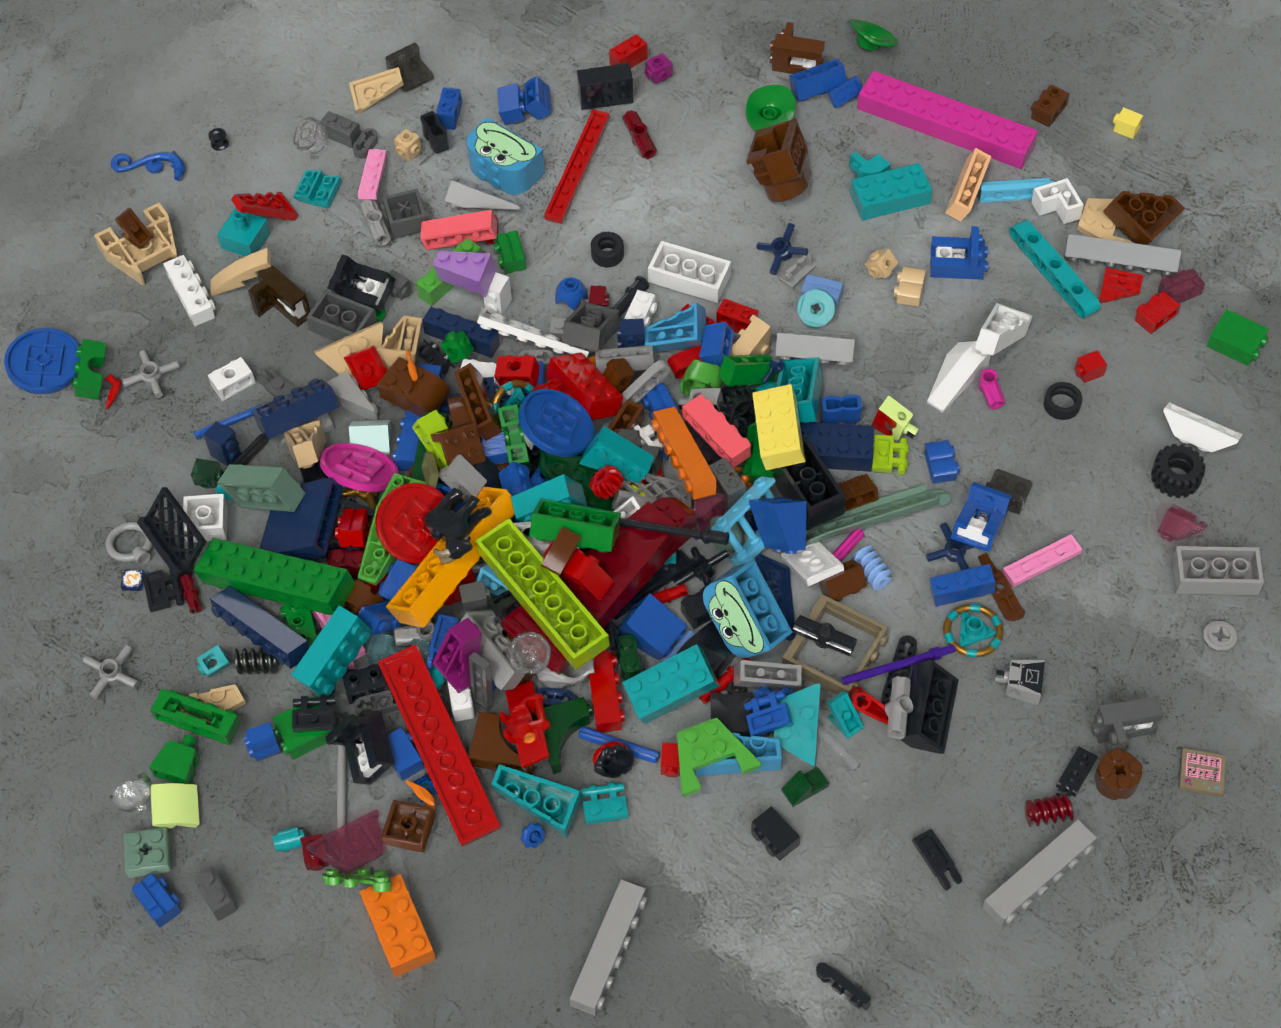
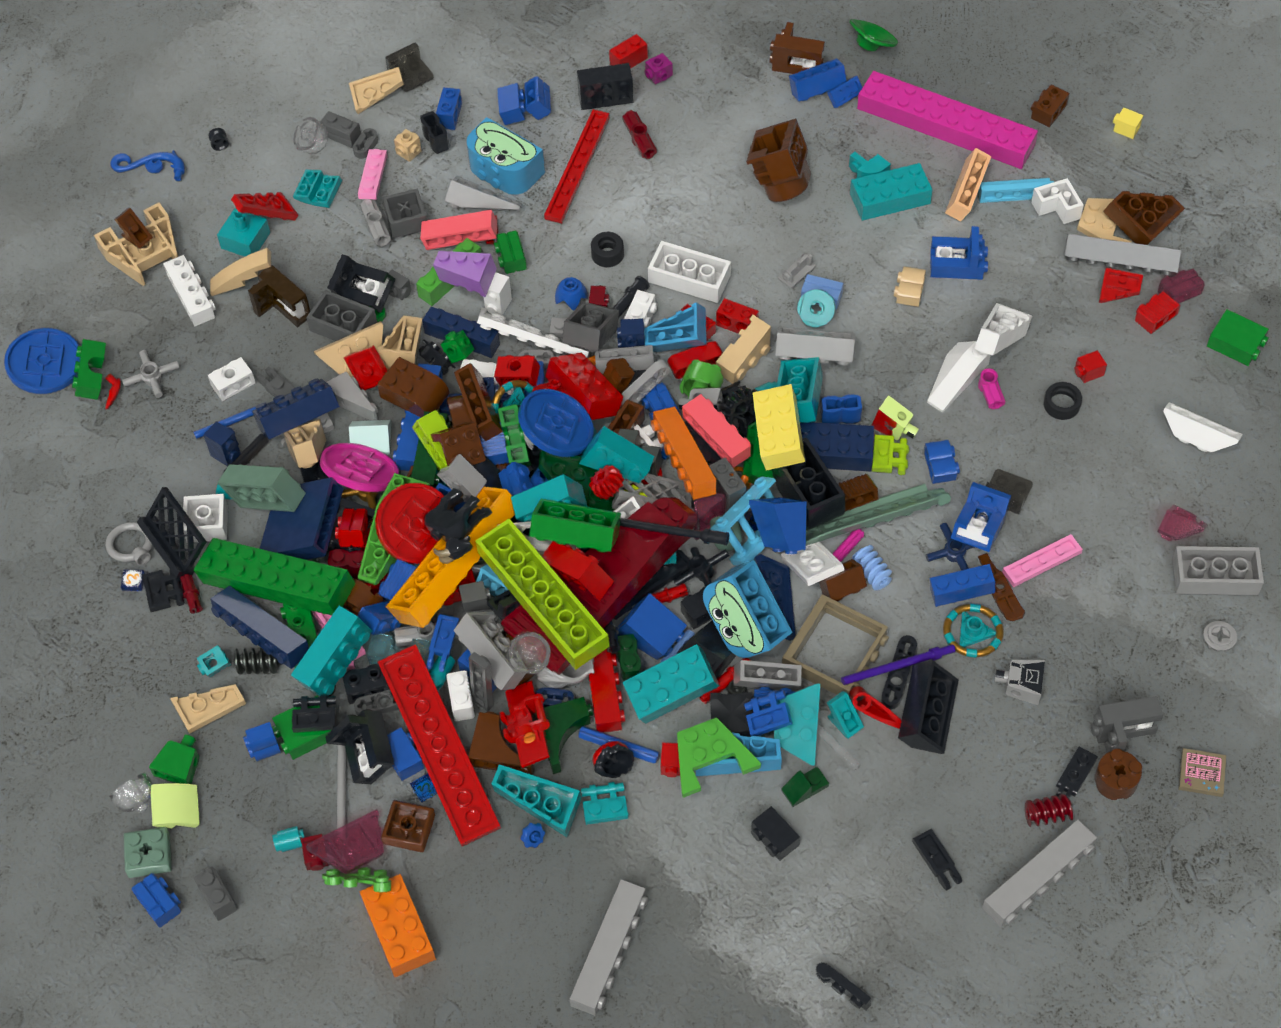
light grey bar [83,645,139,699] -> none
green brick [150,689,241,746] -> none
clear green brick [191,458,224,488] -> none
orange piece [406,350,418,381] -> none
orange bar [406,780,435,811] -> none
olive tile [422,452,439,489] -> none
magenta wedge [432,618,482,693] -> none
reddish brown slope [541,526,581,576] -> none
blue brick [699,322,734,366] -> none
green brick [718,354,777,387] -> none
green hat [746,85,796,131] -> none
dark blue bar [756,223,808,275] -> none
dark blue hand [762,359,785,383] -> none
black piece [792,615,857,656] -> none
tan brick [864,248,898,279] -> none
light grey piece [885,676,913,739] -> none
teal beam [1009,219,1101,319] -> none
black tyre [1151,444,1206,498] -> none

